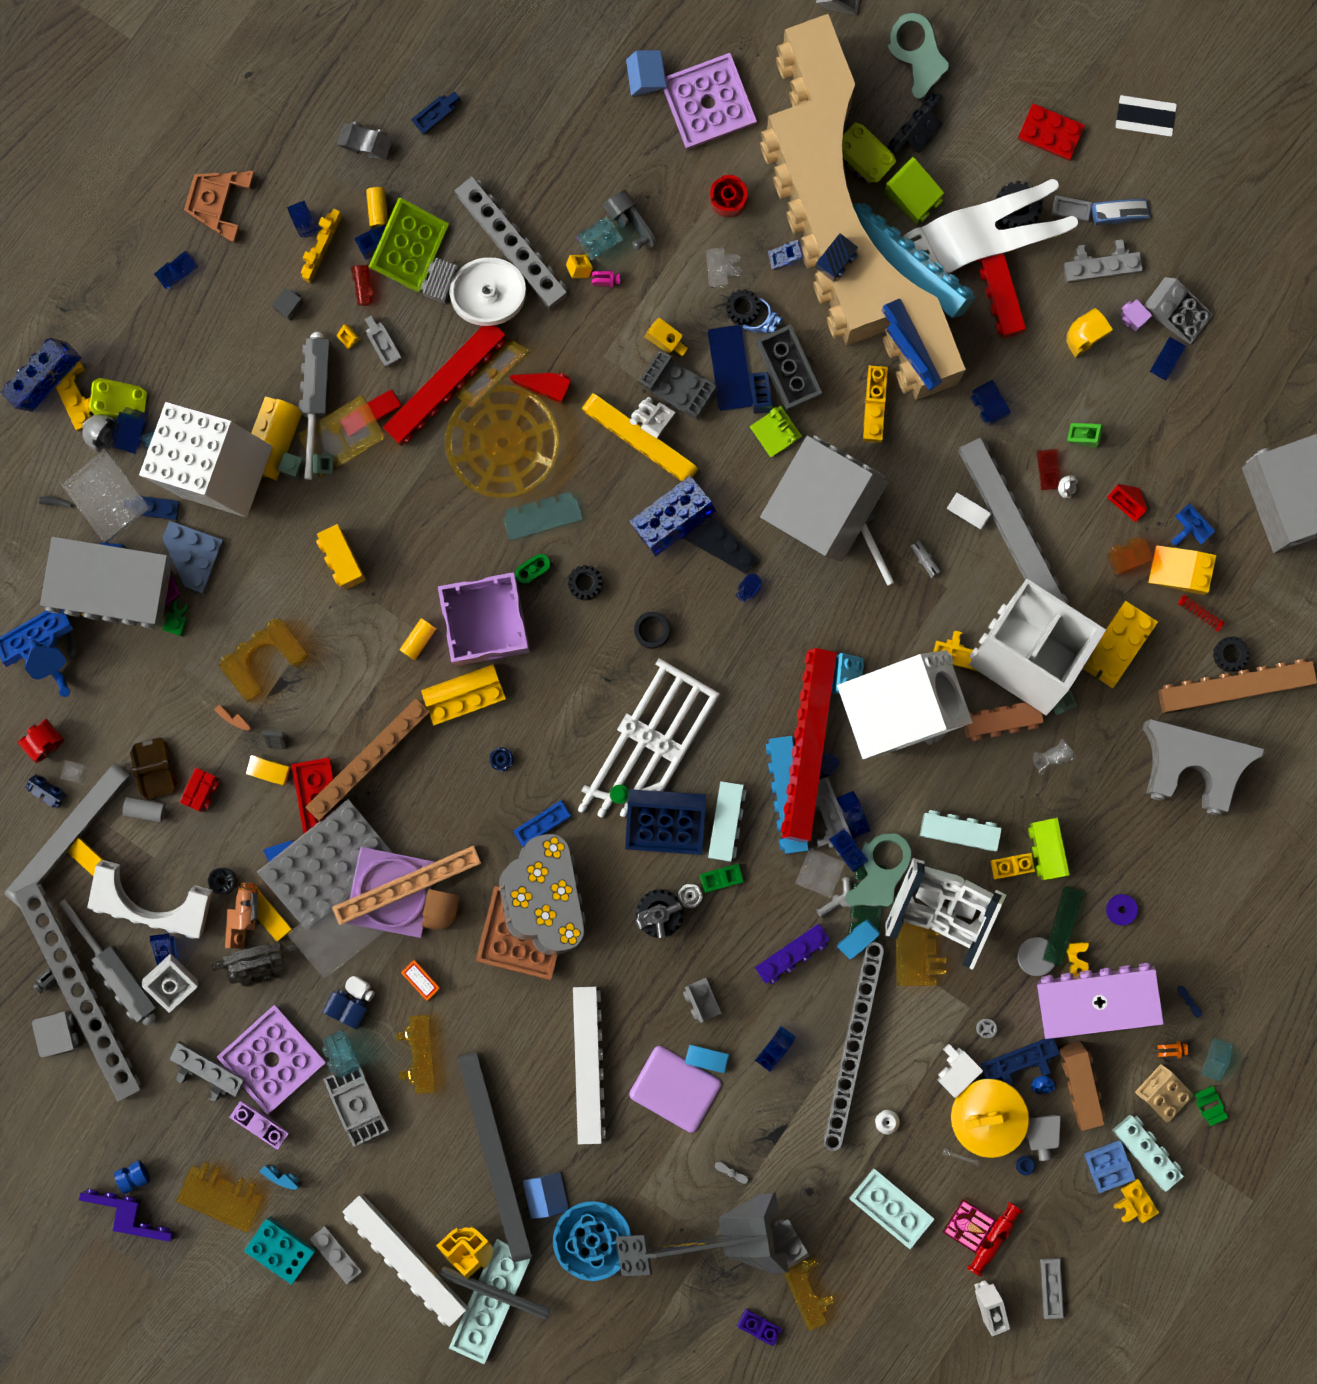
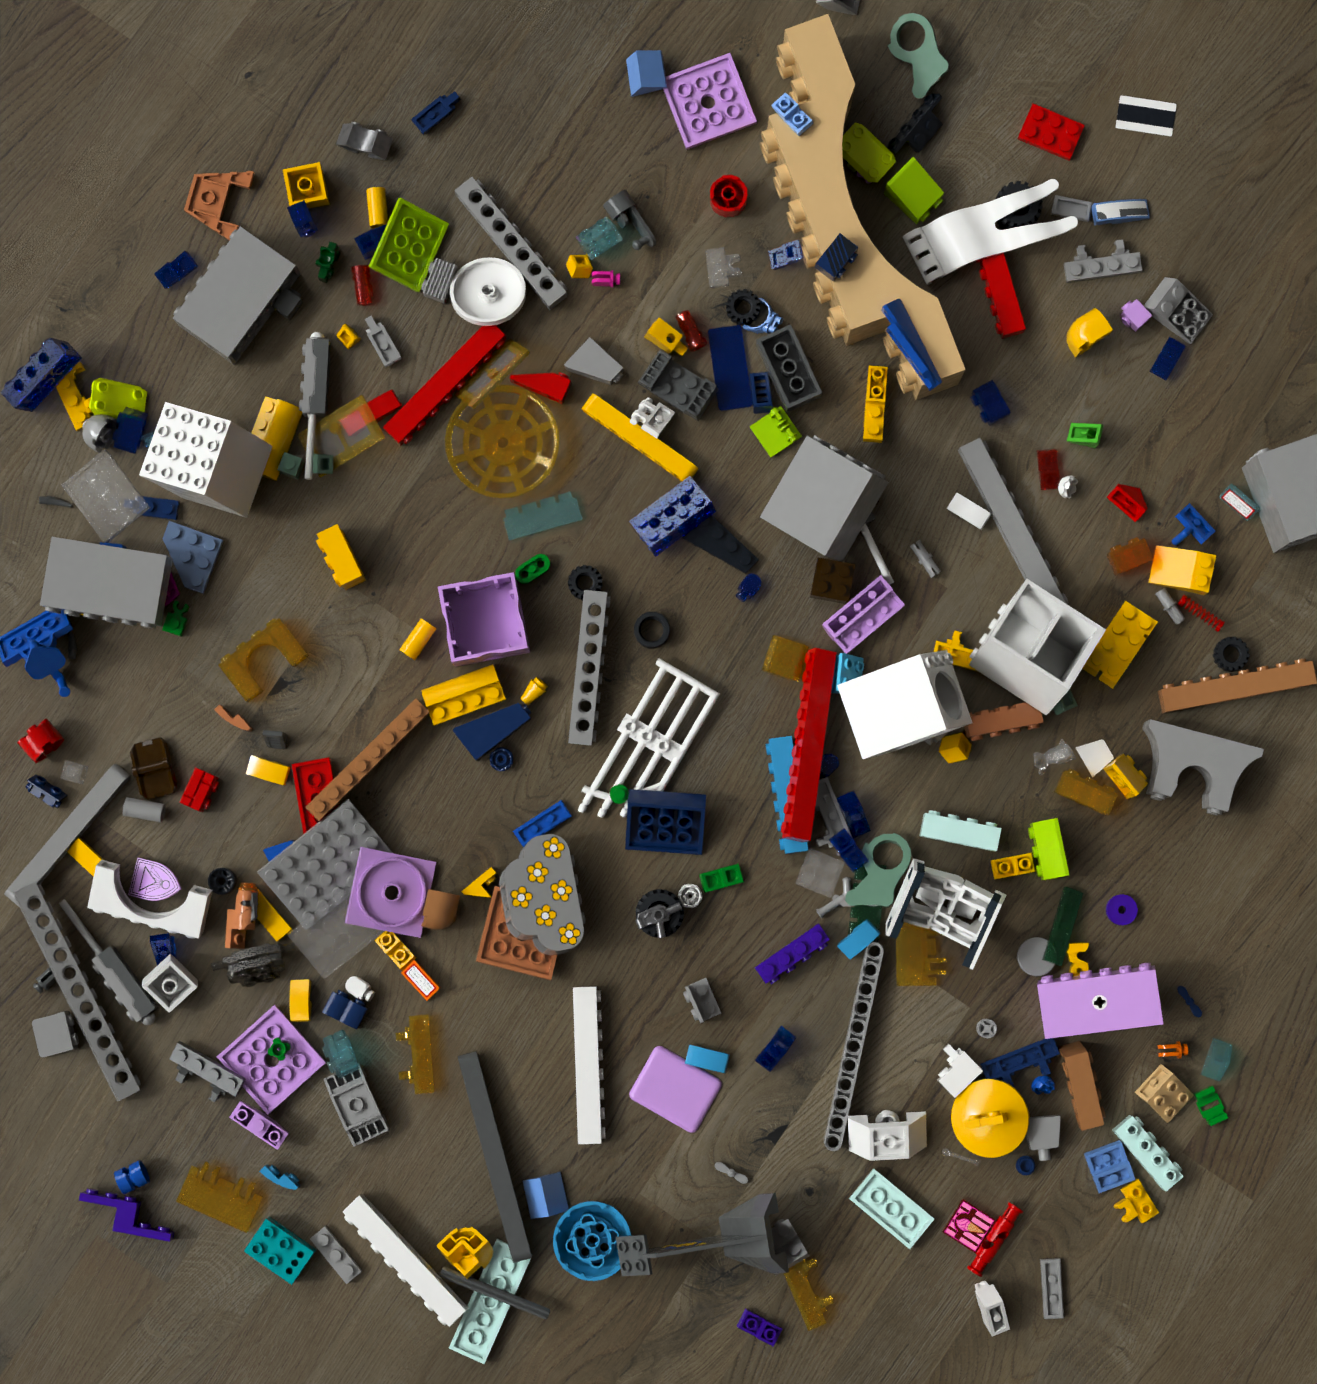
yellow hinge [301,208,342,284] -> none
light nougat tile [332,846,481,925] -> none
light aqua brick [708,781,746,862] -> none
medium azure brick [852,203,976,318] -> none
none -> lavender shield [128,858,181,901]
none -> light grey brick [173,226,301,365]
none -> green plate [268,1038,291,1061]
none -> yellow brick [283,162,330,212]
none -> yellow slope [290,979,312,1022]
none -> dark green plate [315,242,340,283]
none -> yellow slope [375,931,416,971]
none -> dark blue slope [453,703,531,761]
none -> yellow slope [461,867,497,898]
none -> yellow cone [520,677,548,705]
none -> light grey slope [564,337,624,385]
none -> light grey brick [568,590,610,745]
none -> clear red axle [675,310,707,352]
none -> clear yellow slope [762,635,809,682]
none -> light blue slope [771,92,813,136]
none -> dark brown brick [810,557,856,604]
none -> lavender brick [822,575,905,654]
none -> white slope [848,1111,927,1161]
none -> yellow panel [939,733,972,763]
none -> clear yellow brick [1054,769,1118,816]
none -> white sticker [1076,739,1114,778]
none -> yellow slope [1103,753,1148,799]
none -> light grey axle [1155,588,1185,625]
none -> slope [1219,484,1260,521]

